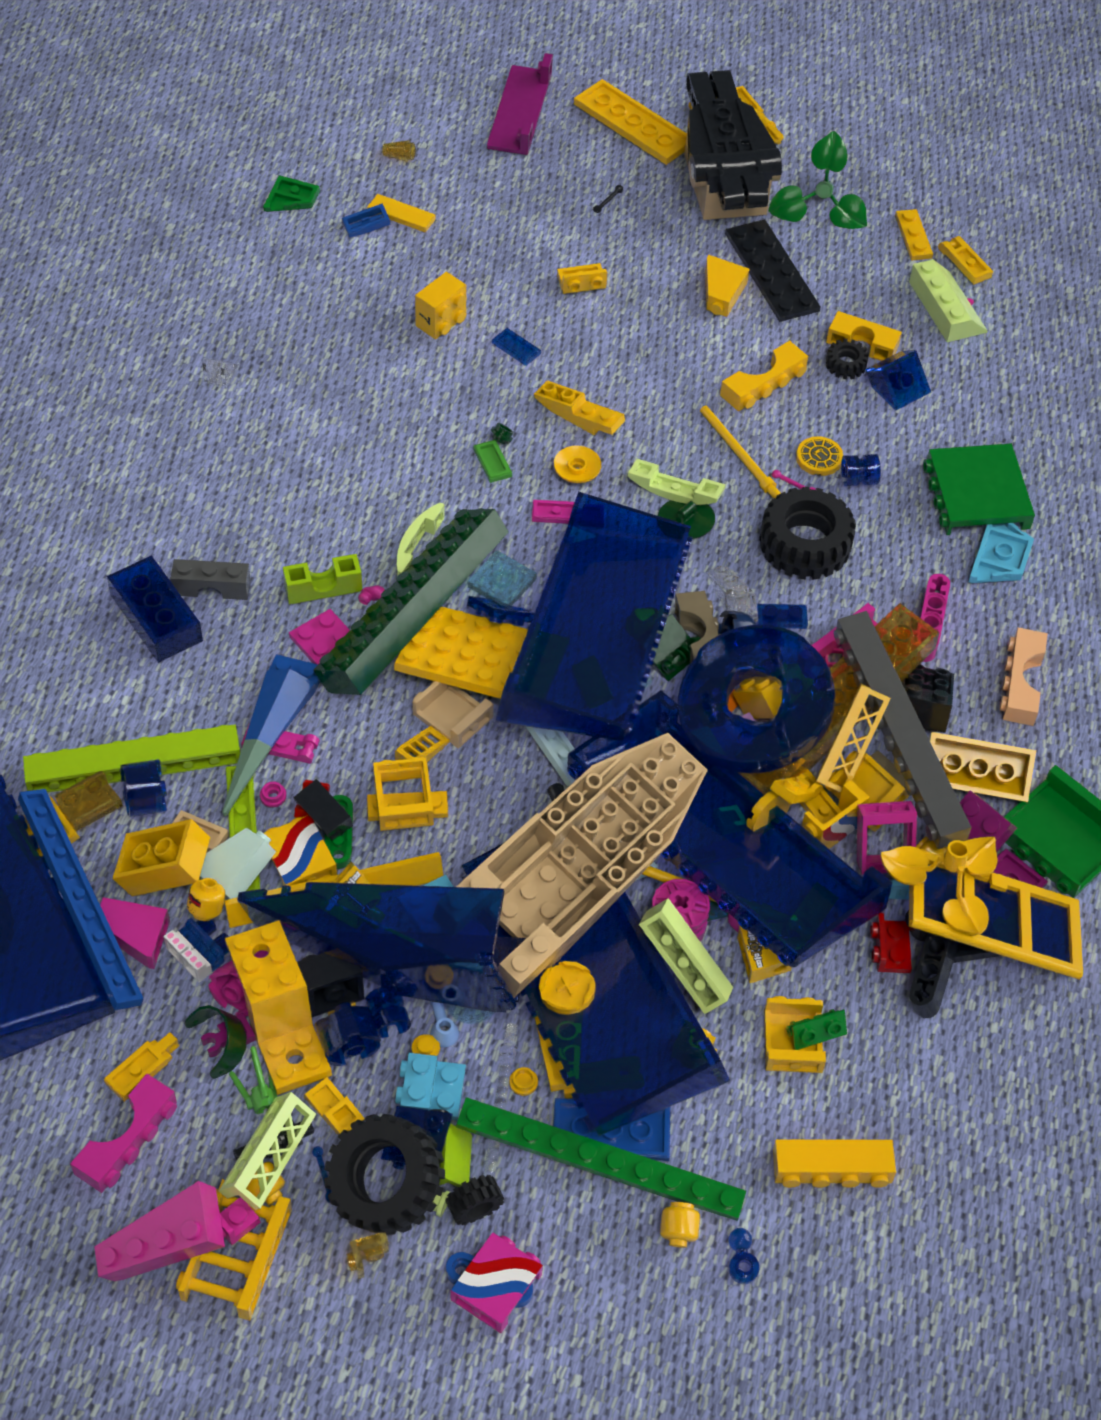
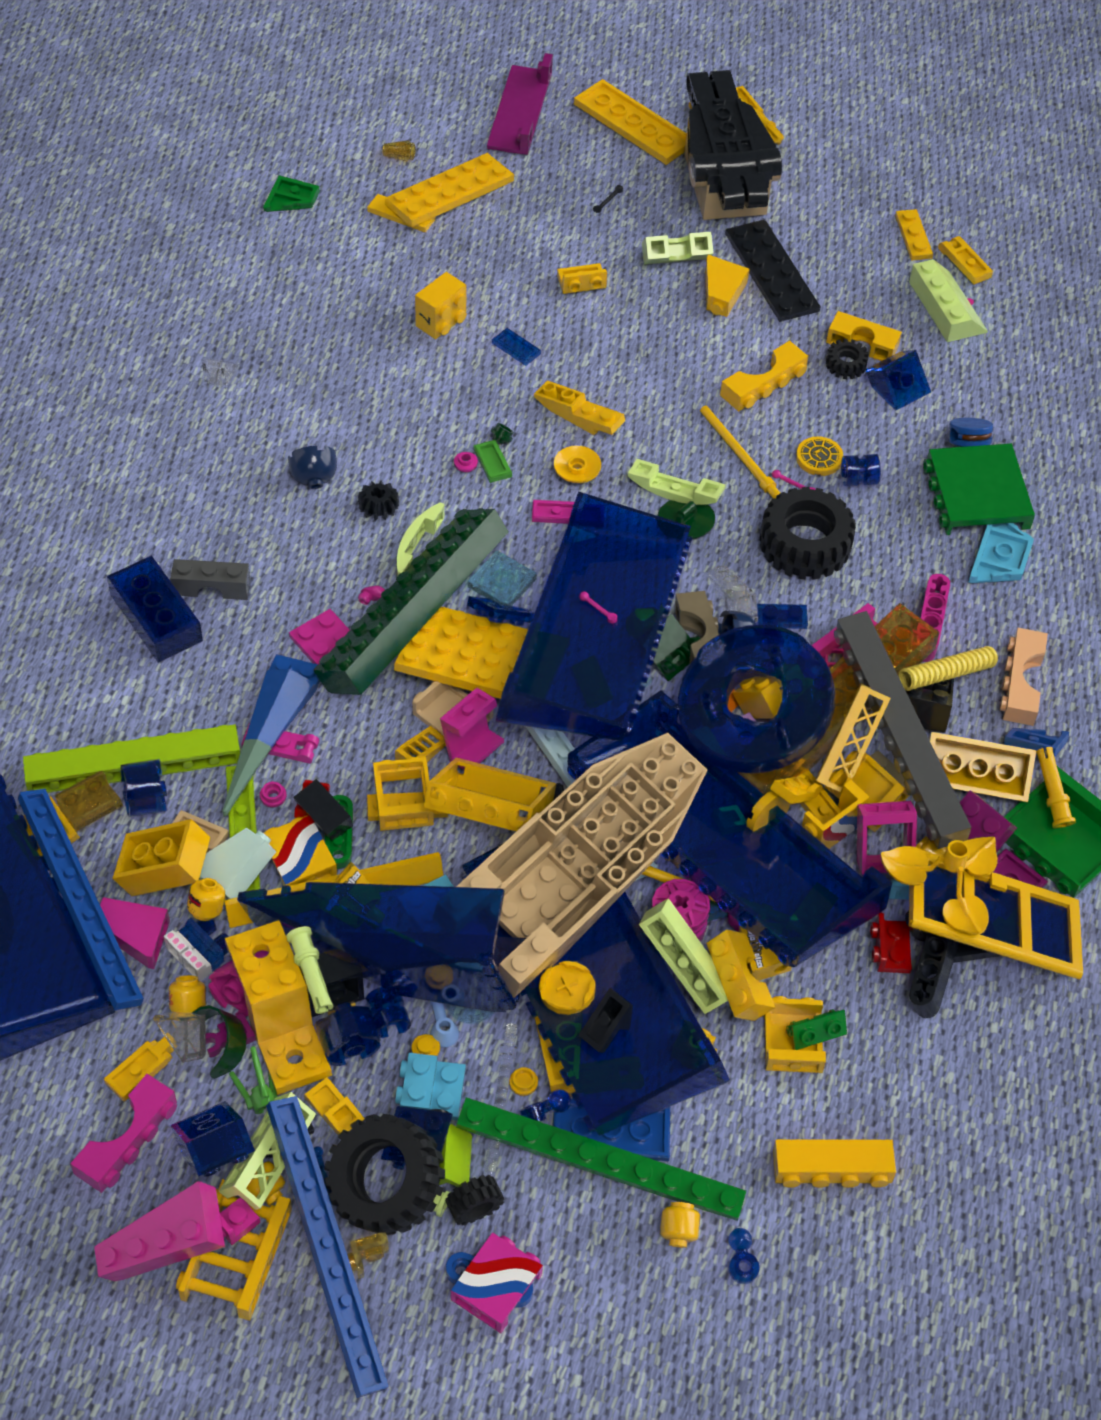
lime arch [282,554,362,605] -> none
blue tile [342,203,391,238] -> none
green plant [769,131,867,229] -> none
none -> clear slope [153,1012,206,1063]
none -> yellow head [168,975,206,1019]
none -> clear blue brick [171,1101,255,1177]
none -> blue plate [266,1096,389,1398]
none -> yellowish green pin [286,926,333,1014]
none -> dark blue cylinder [288,446,337,489]
none -> black gear [358,480,399,521]
none -> yellow plate [385,152,514,227]
none -> yellow window [424,757,557,832]
none -> dark pink panel [440,688,504,770]
none -> dark pink plate [454,452,478,472]
none -> clear blue plate [519,1089,571,1122]
none -> black slope [578,988,633,1053]
none -> dark pink hinge [579,592,617,623]
none -> yellowish green arch [642,232,714,265]
none -> yellow arch [706,929,776,1021]
none -> light yellow piece [898,646,998,691]
none -> blue head [948,417,993,447]
none -> blue wing [1004,728,1070,758]
none -> yellow pin [1036,747,1076,829]

